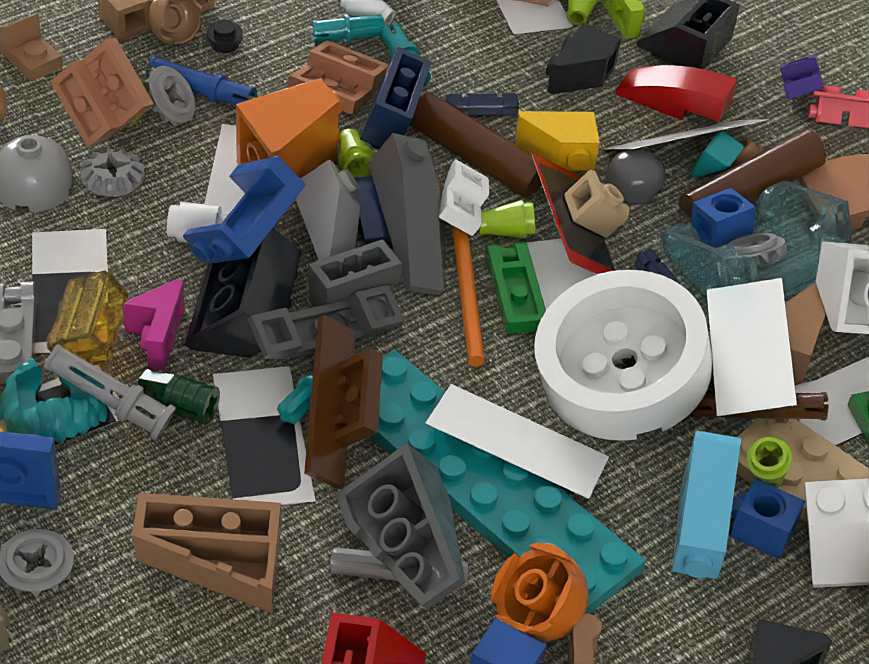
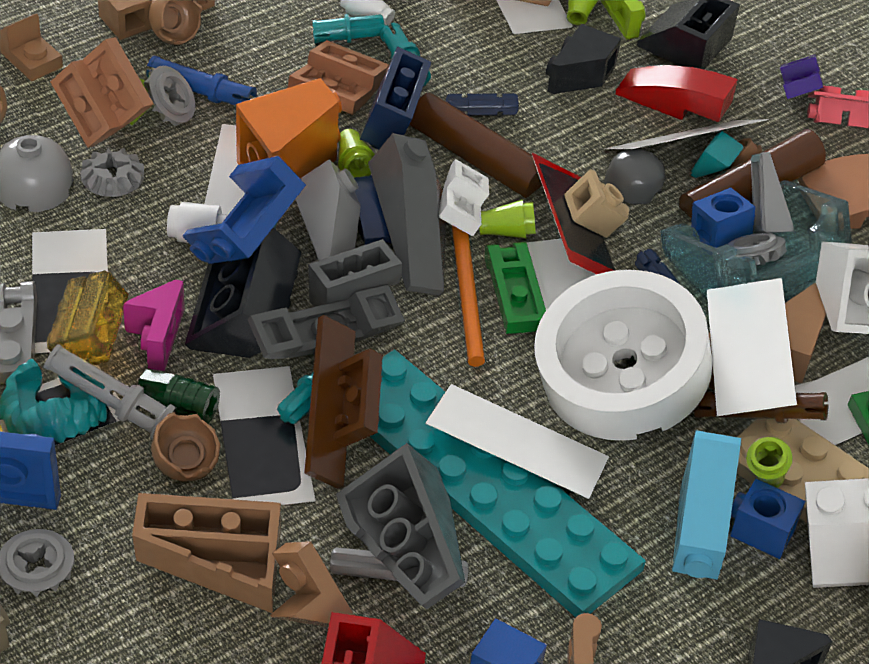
black plate [206,20,243,53] -> none
orange cylinder [491,543,589,642] -> none
yellow slope [515,111,600,171] -> none
none -> medium nougat hair [151,412,221,482]
none -> medium nougat slope [270,541,354,627]
none -> light grey slope [751,152,794,234]

